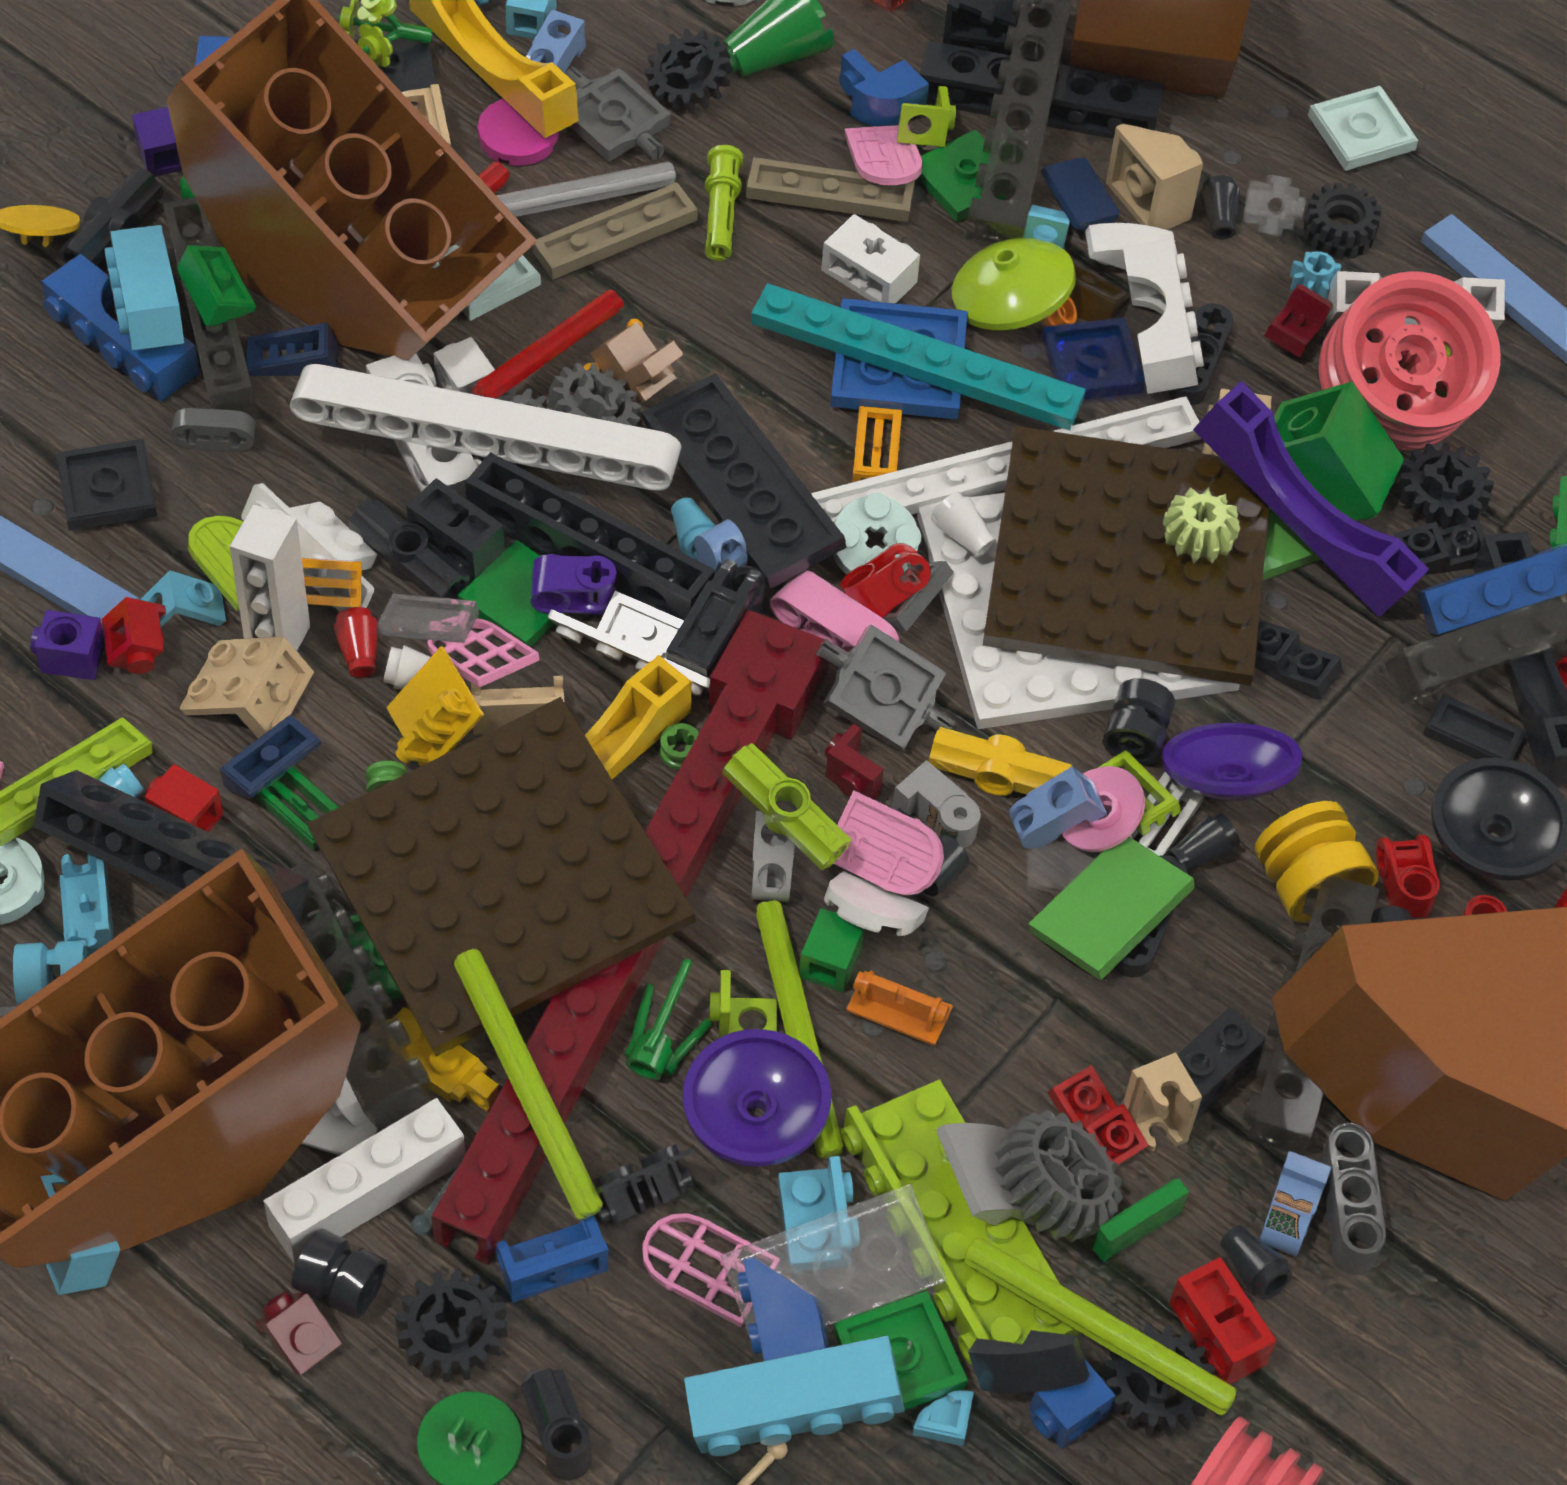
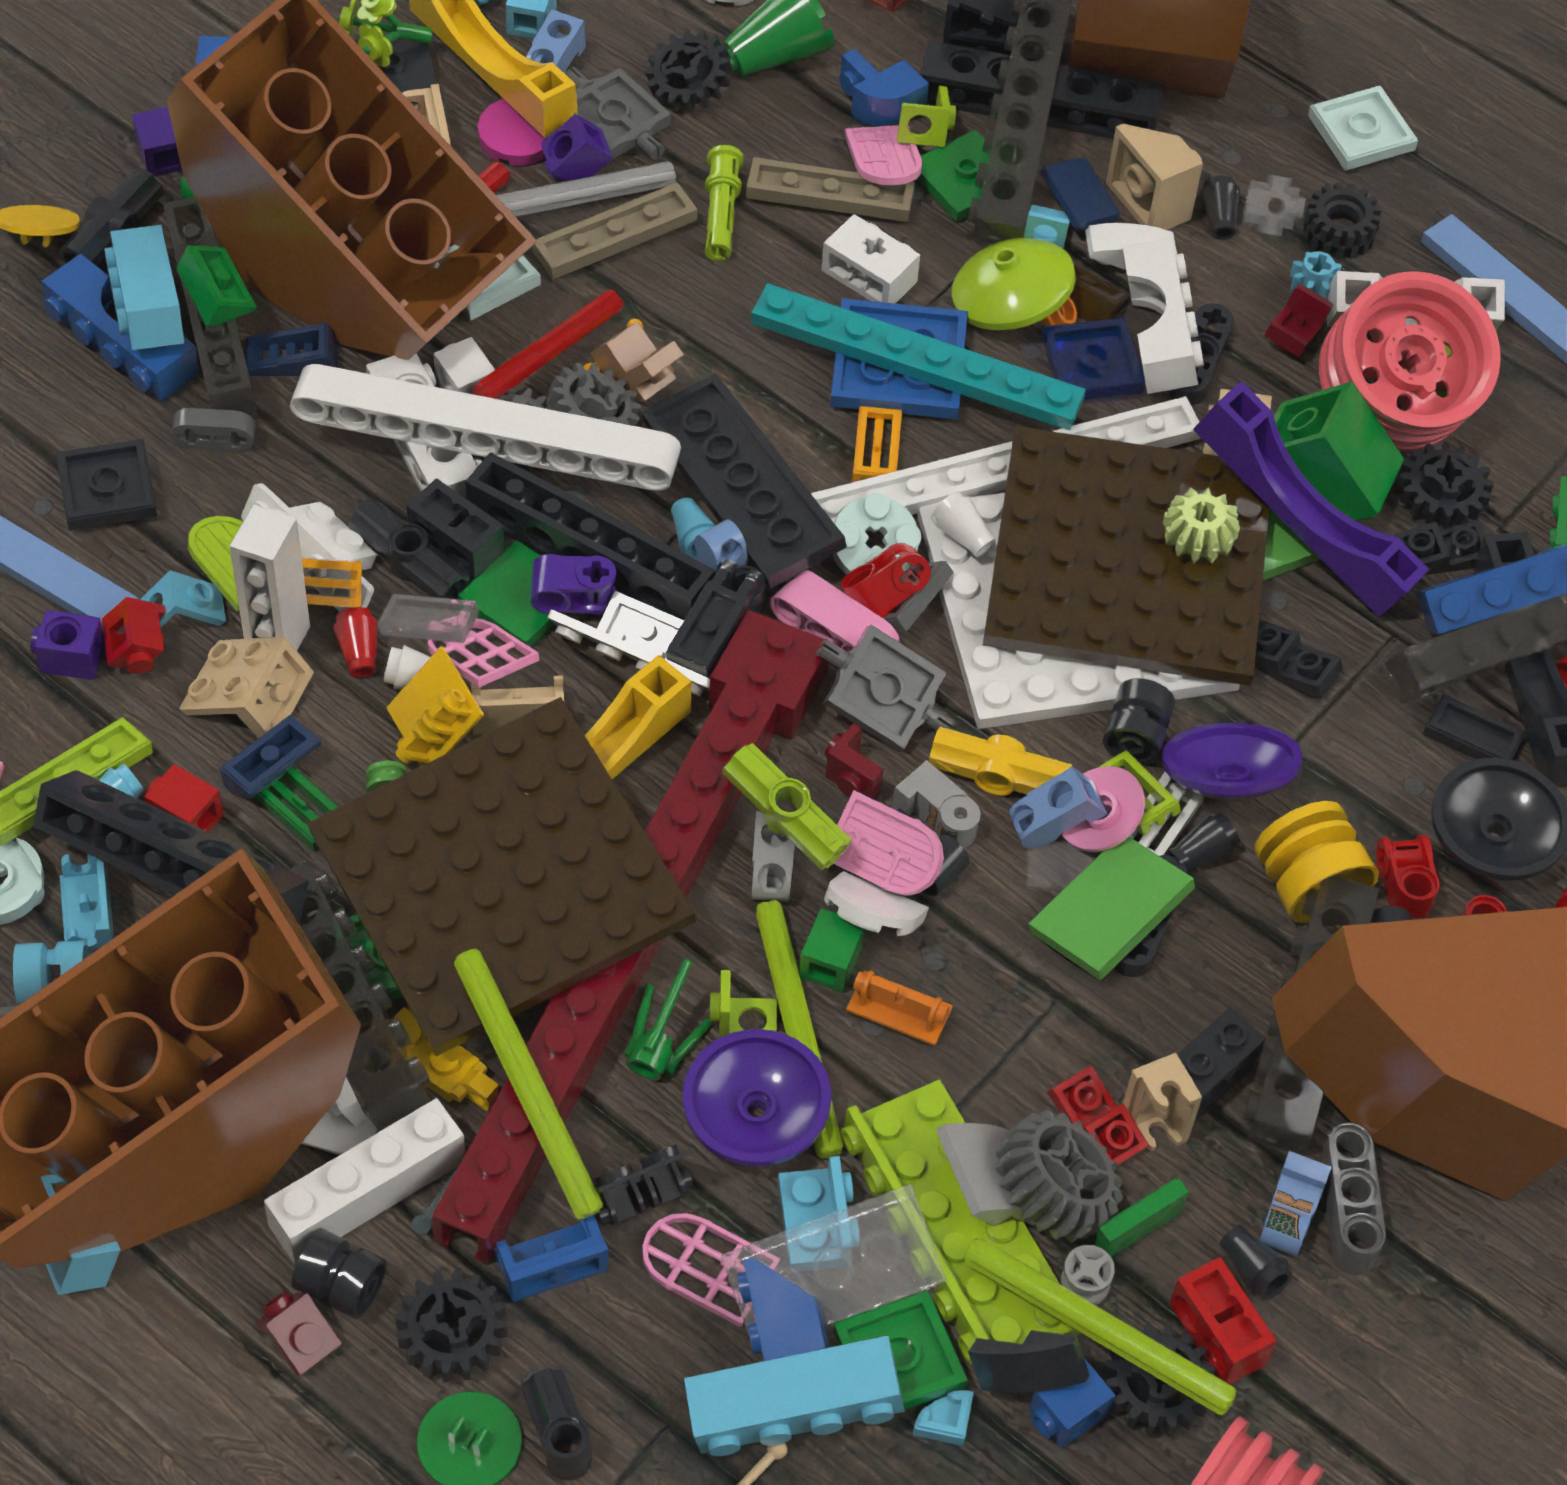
bright green bush [660,723,699,770] -> none
none -> dark purple brick [541,113,613,182]
none -> light grey wheel [1060,1245,1115,1305]

